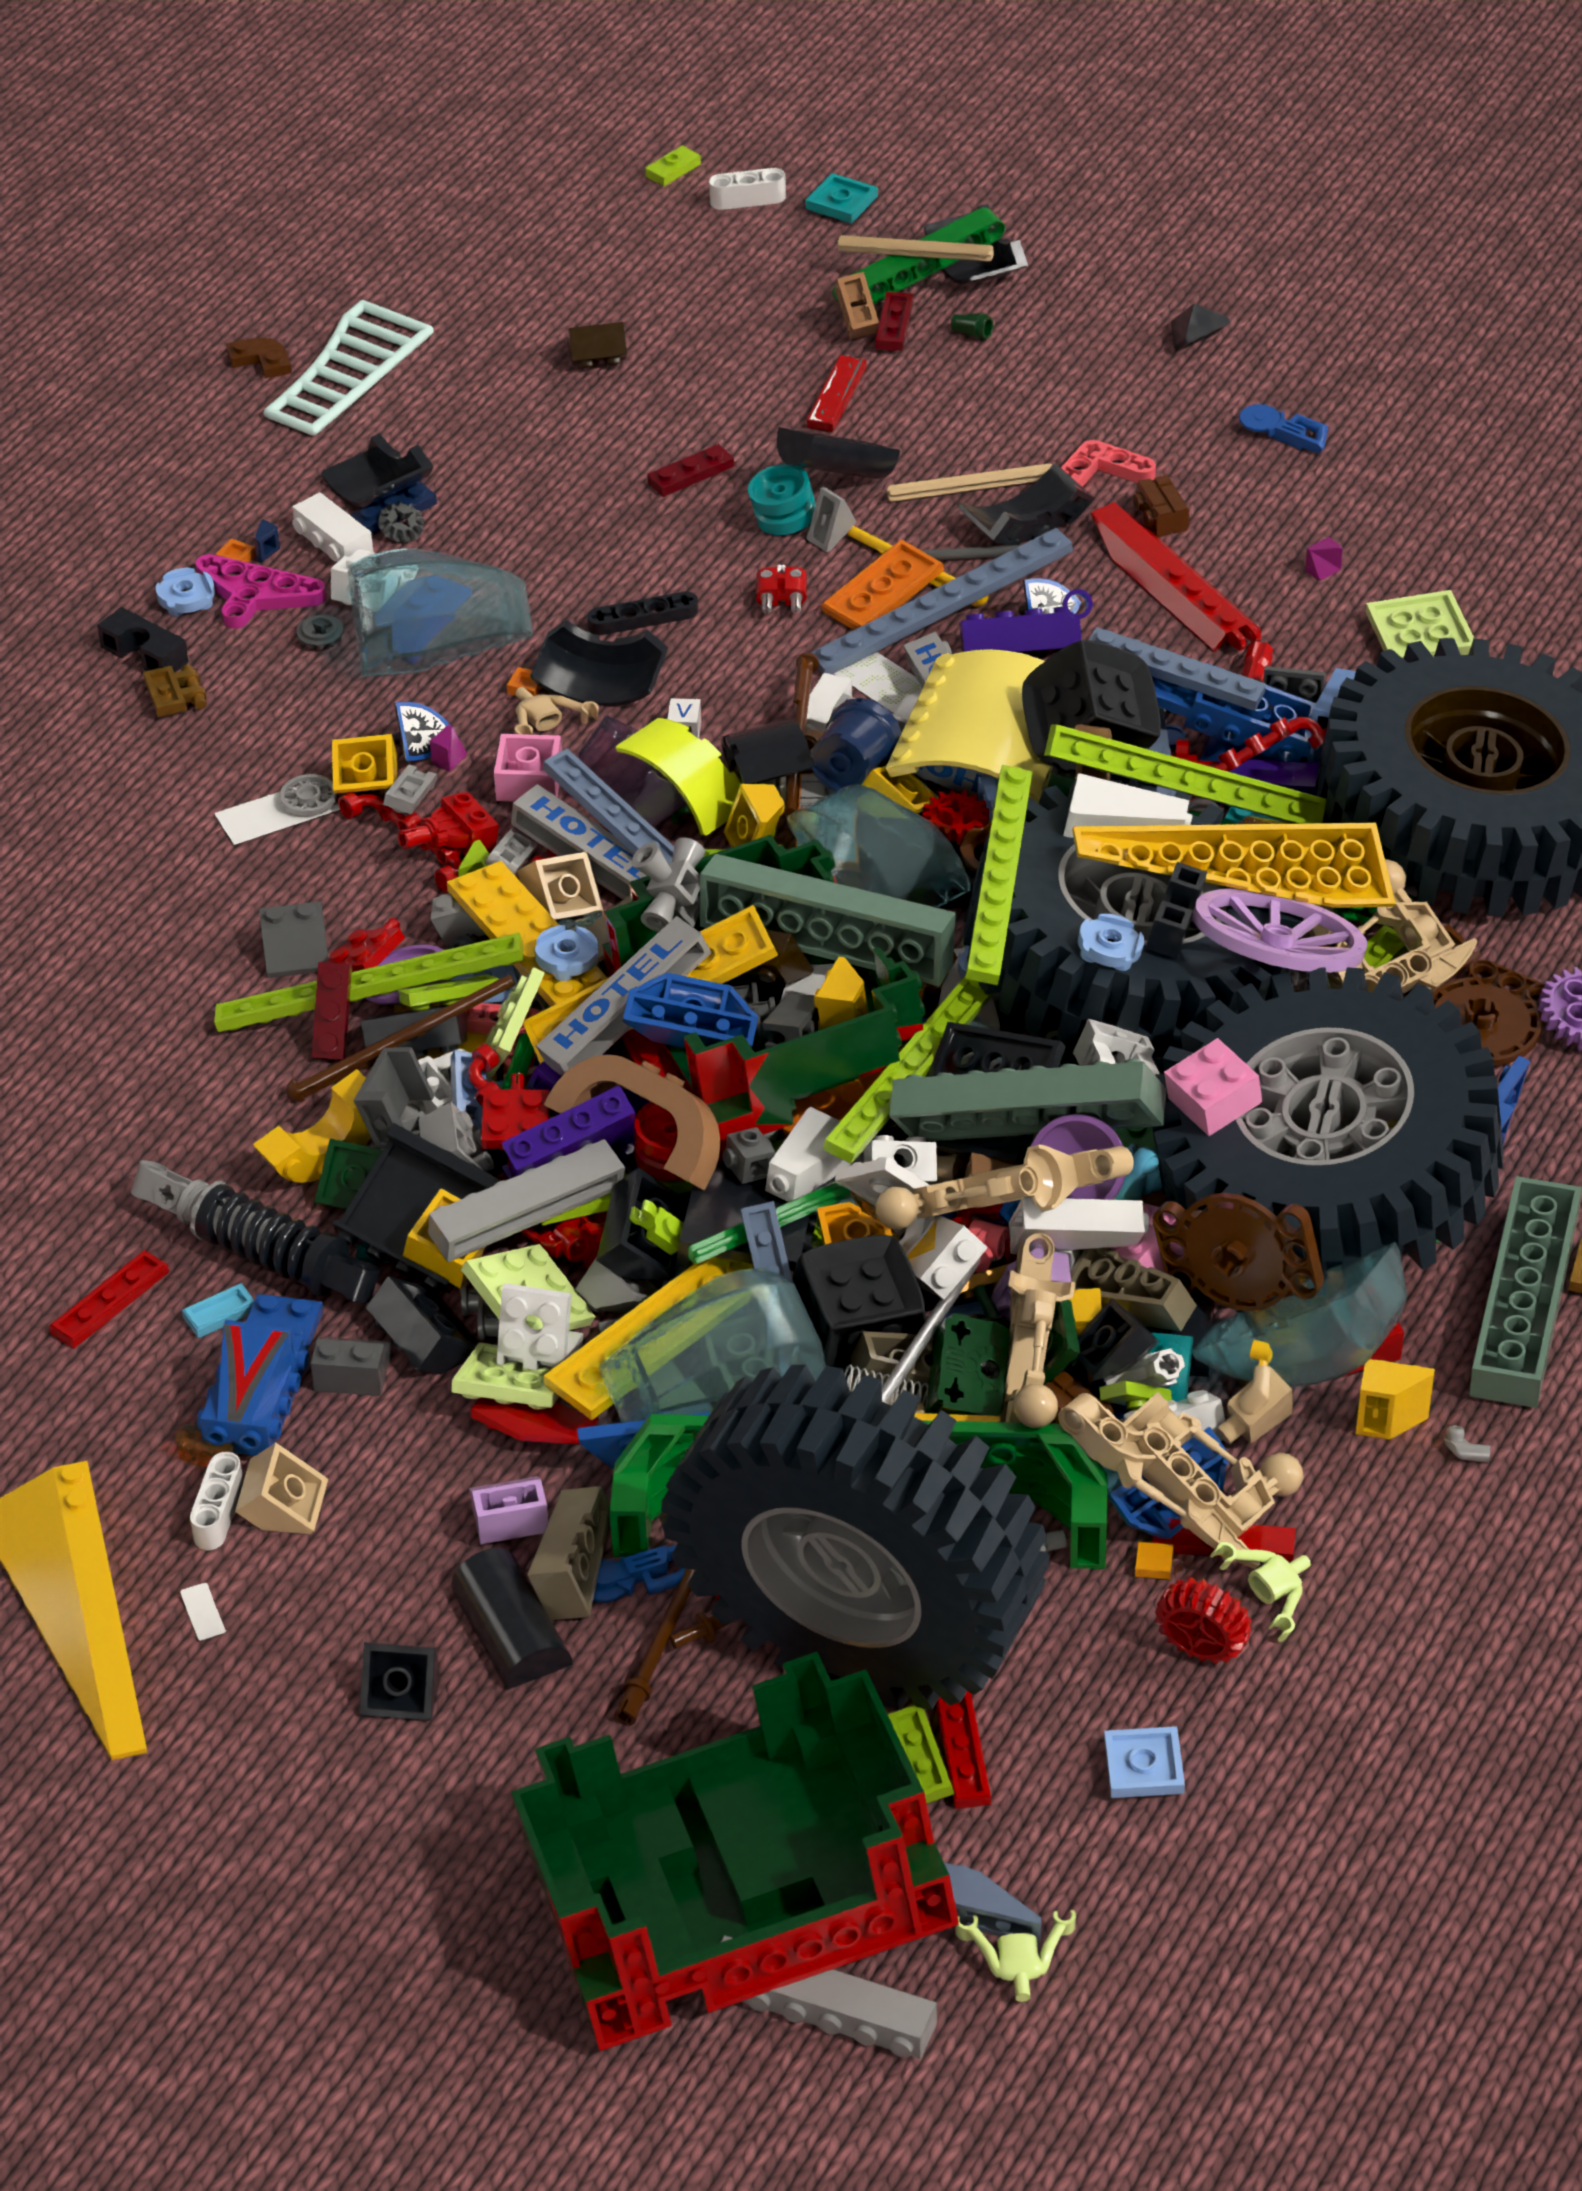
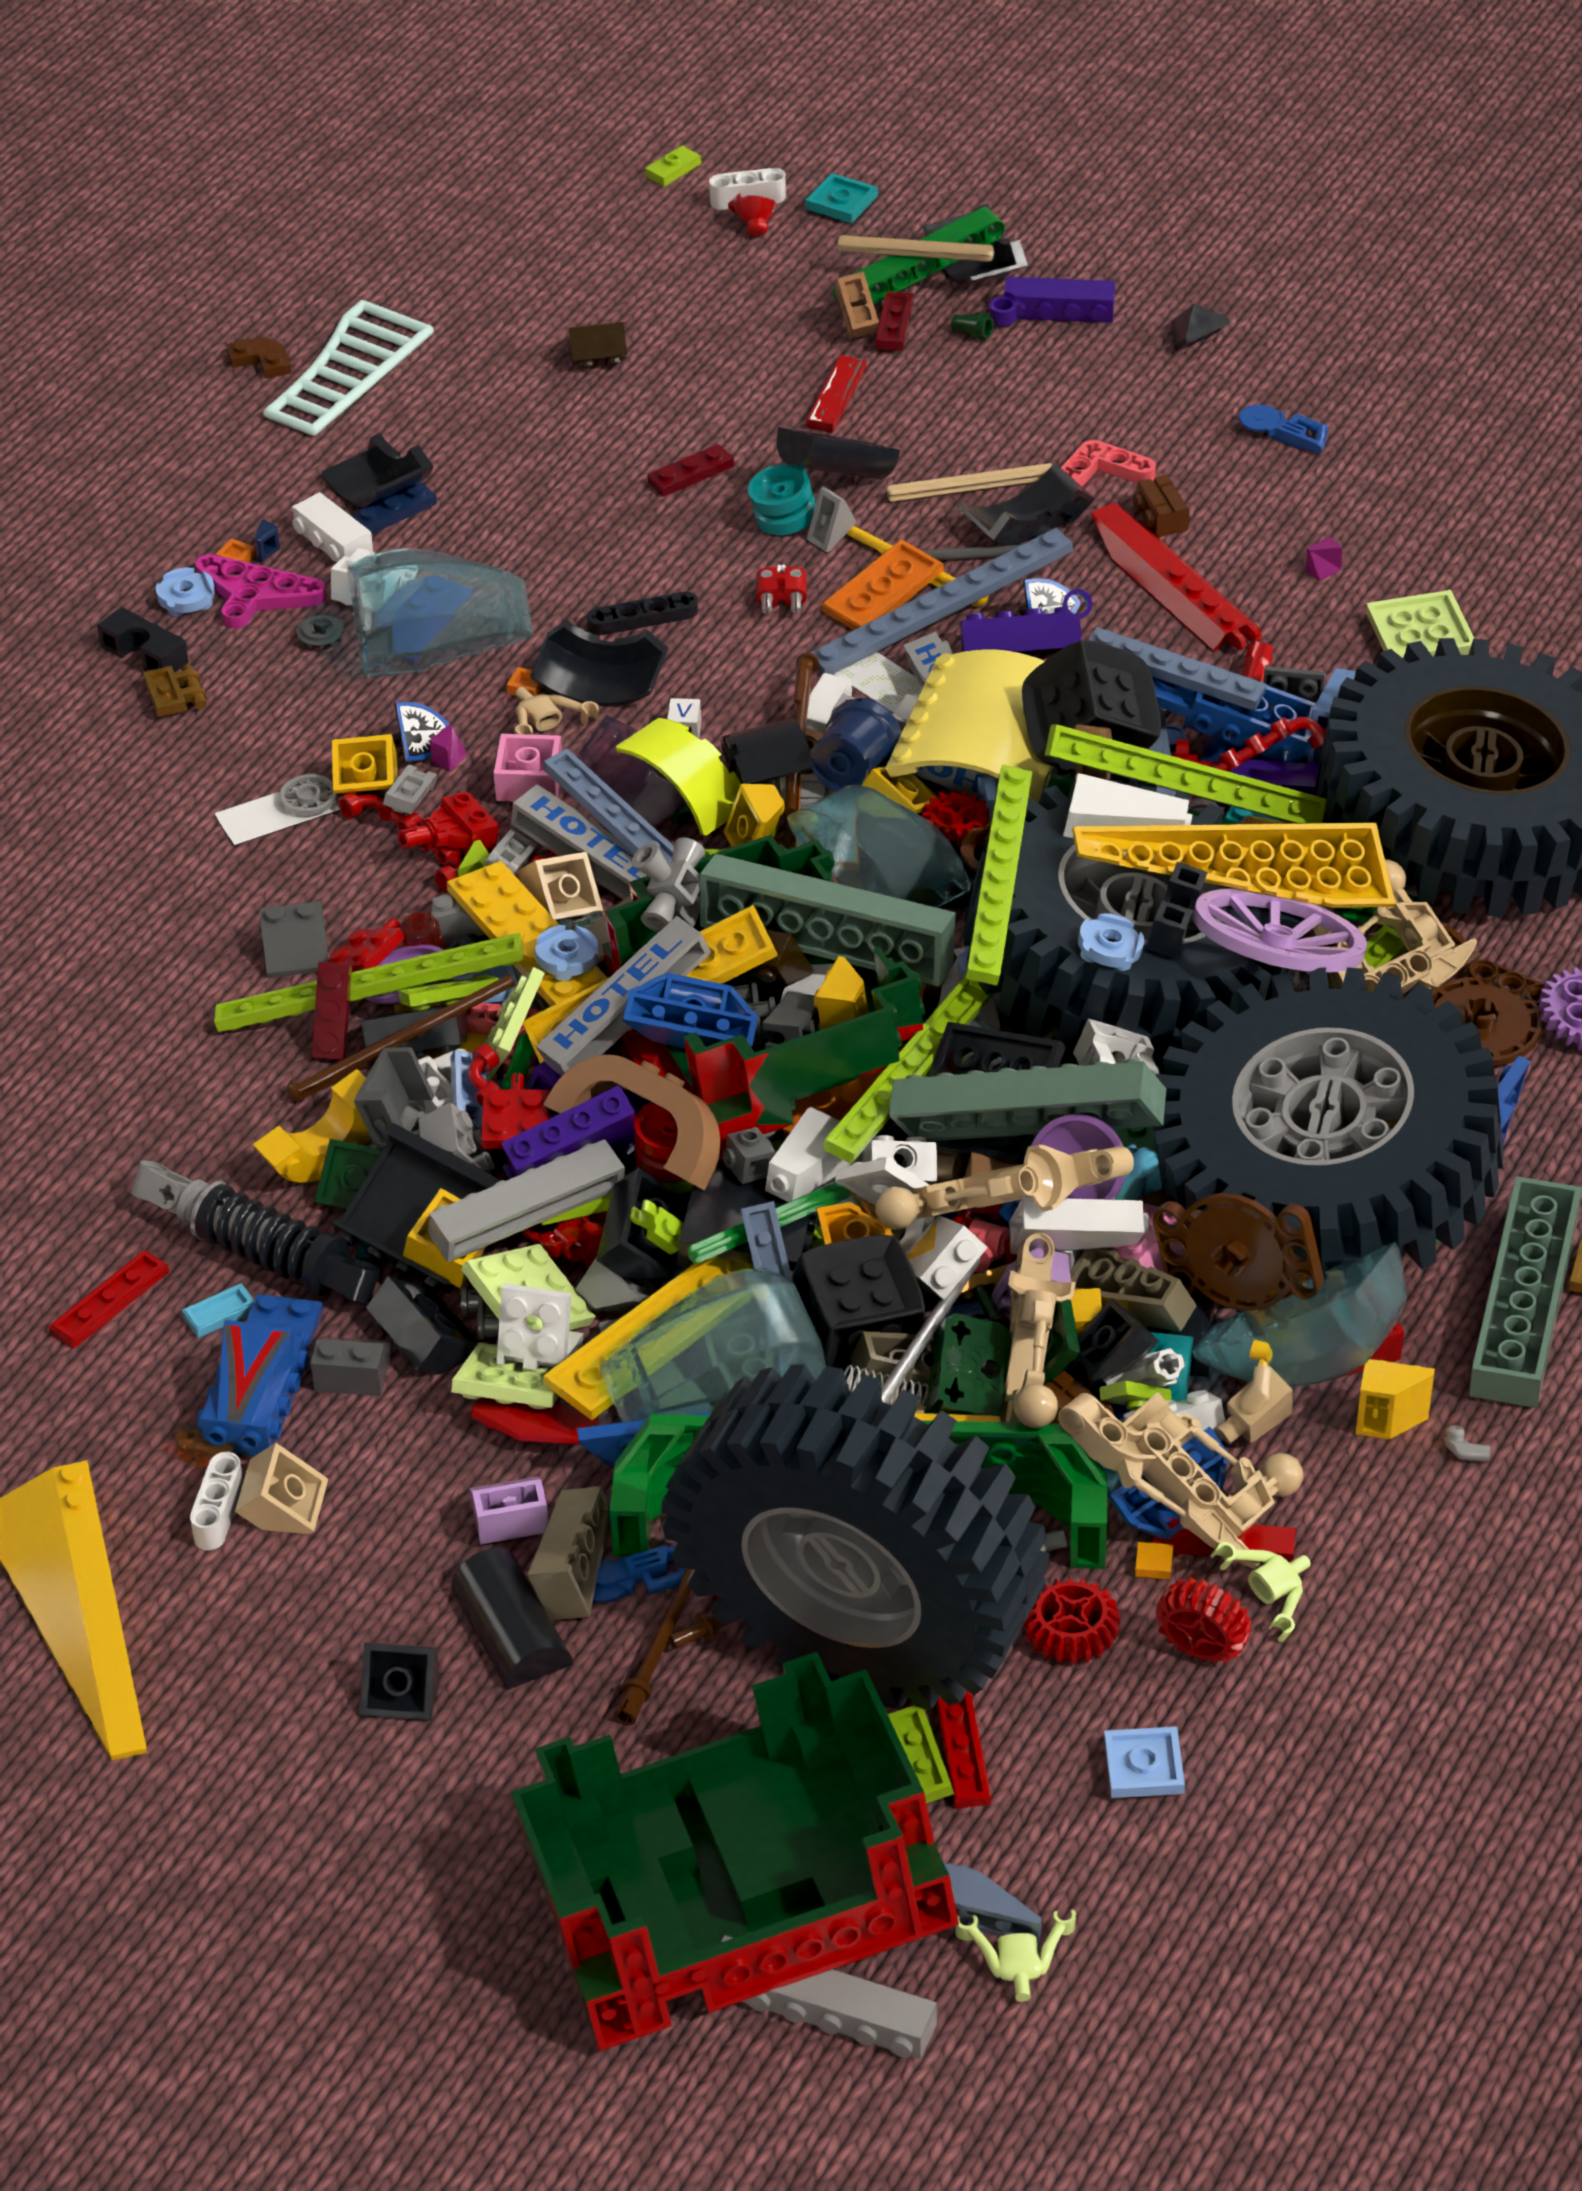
white sticker [181,1583,226,1640] -> none
dark grey gear [378,501,425,543] -> none
bright pink brick [1164,1038,1263,1136] -> none
none -> clear red head [400,912,443,948]
none -> red hair [728,193,776,237]
none -> dark purple hinge [990,276,1115,326]
none -> red gear [1023,1576,1120,1666]

